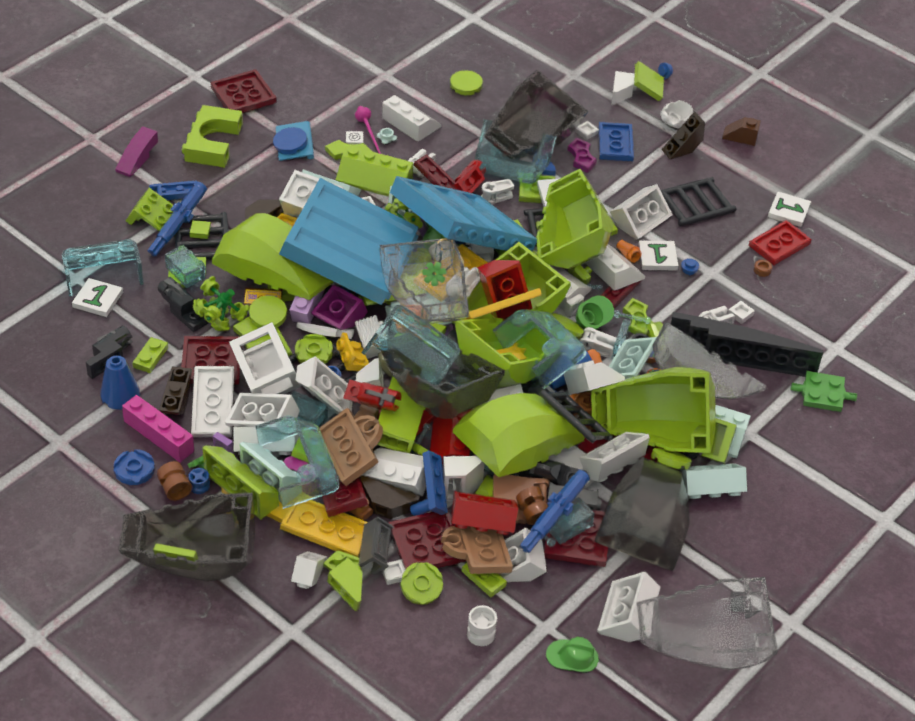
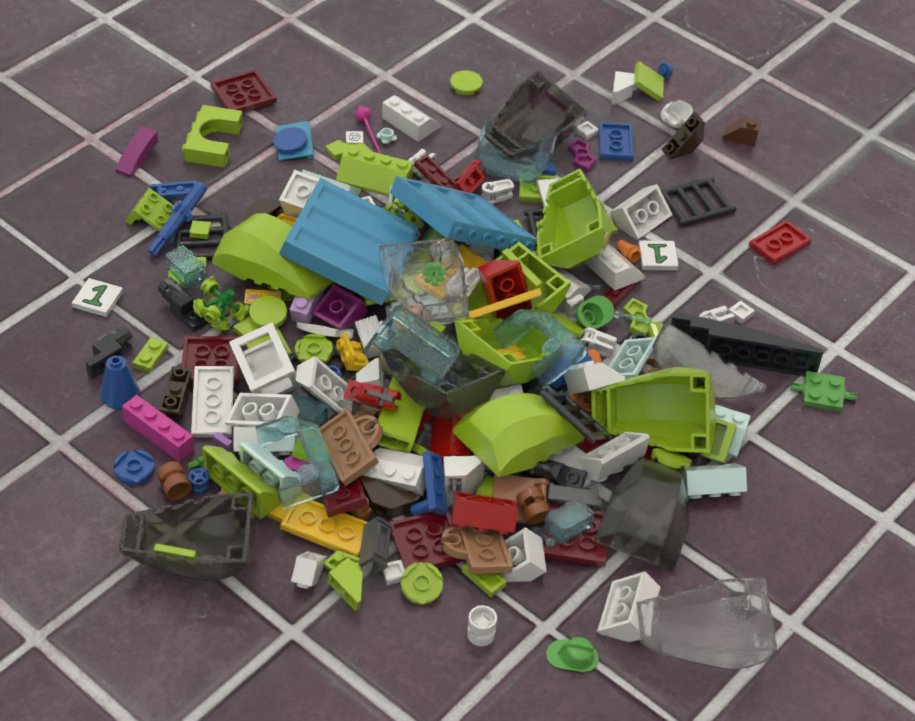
clear light blue windscreen [62,239,144,296] -> none
blue piece [520,470,590,553] -> none
lime piece [568,265,592,285] -> none
clear light blue tile [613,319,631,357] -> none
blue plate [681,258,699,275] -> none
dark orange tile [753,260,772,277] -> none
white tile [768,192,811,227] -> none
none -> lime tile [502,249,543,297]

